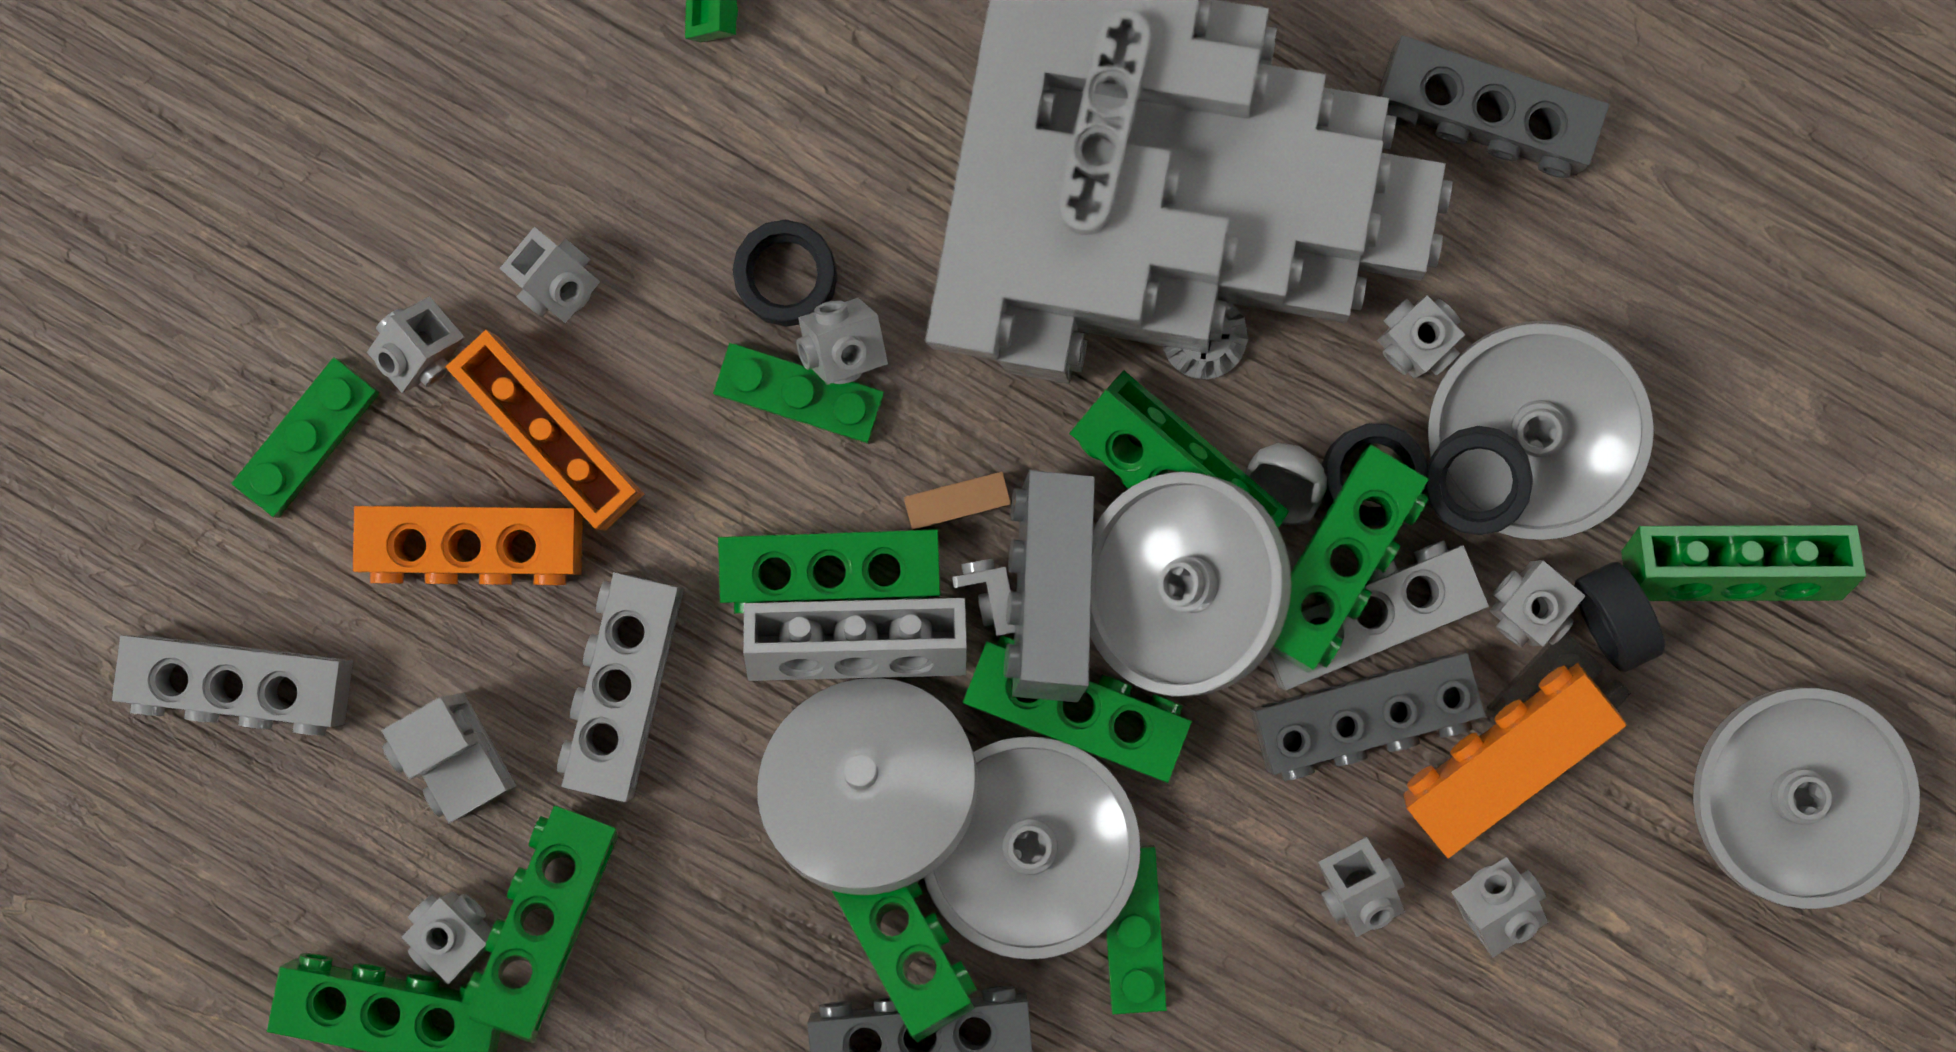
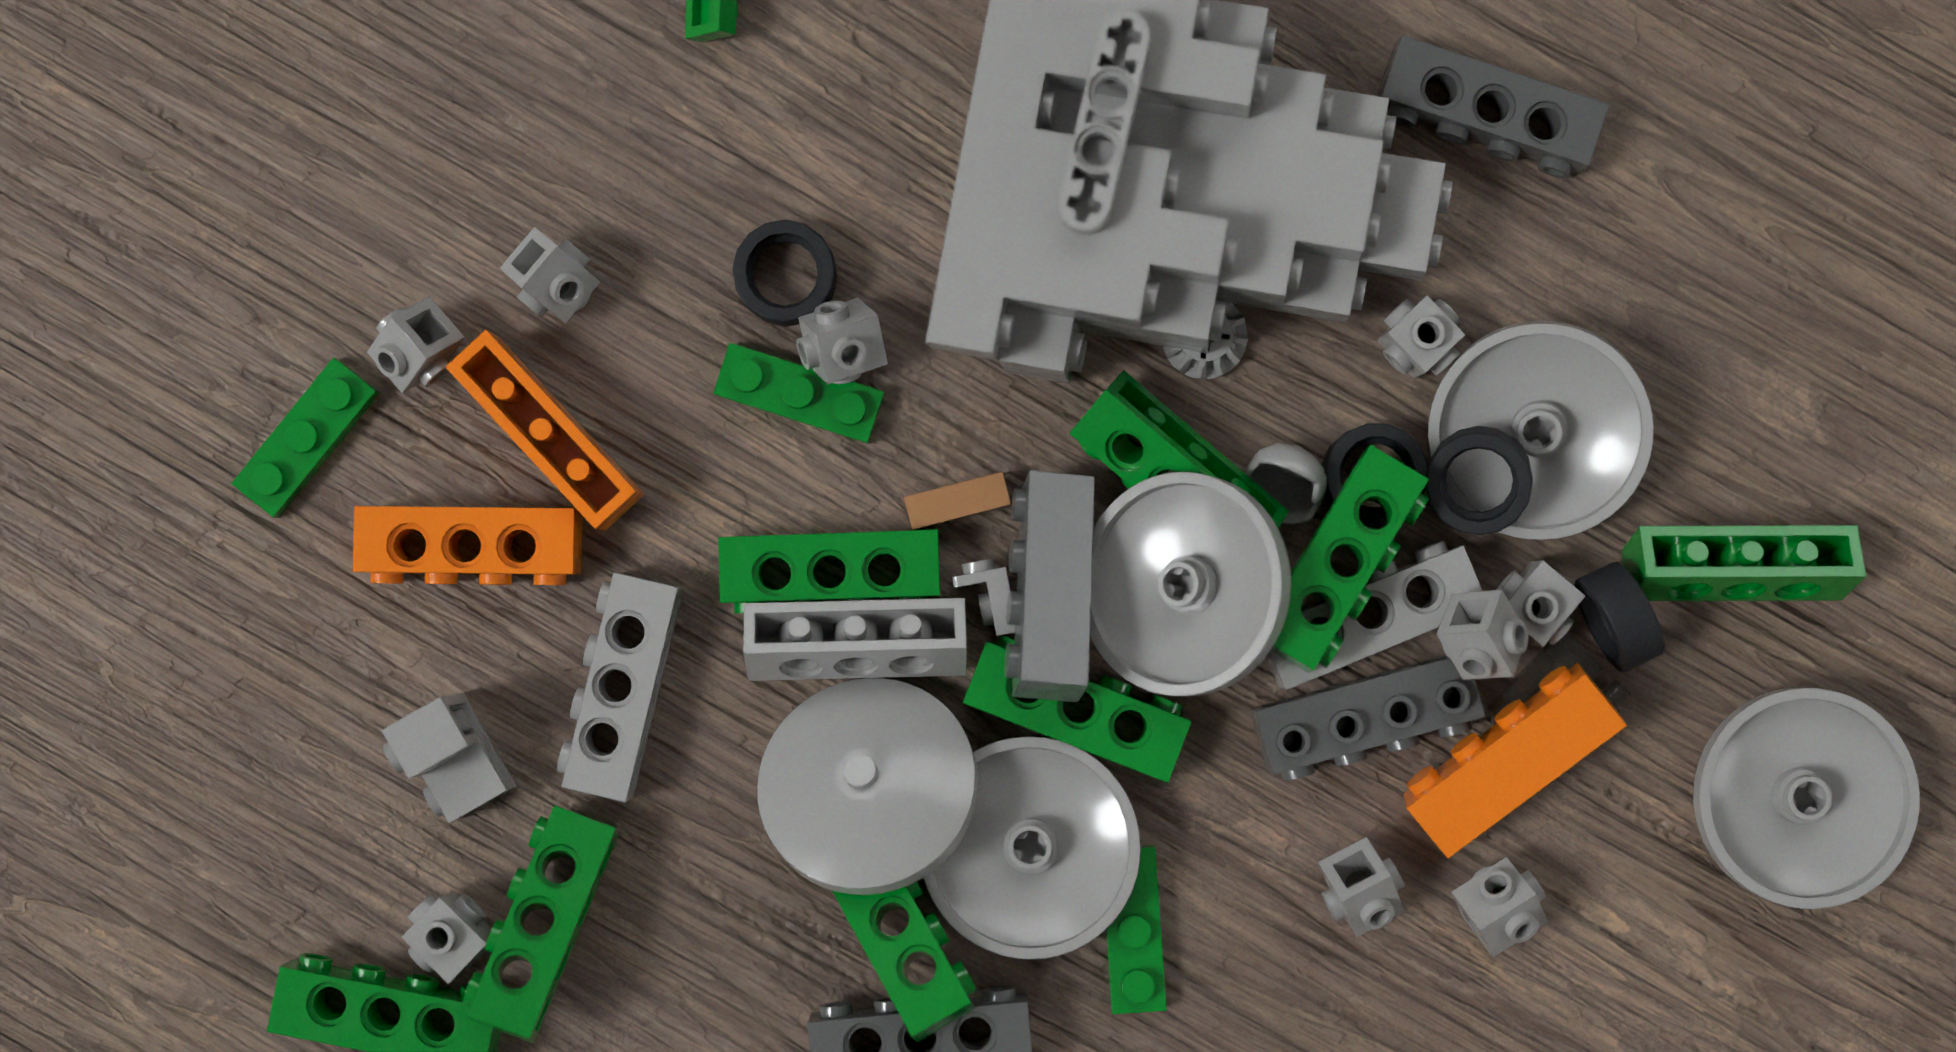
light grey brick [112,635,353,736] -> none
none -> light grey brick [1436,590,1528,680]

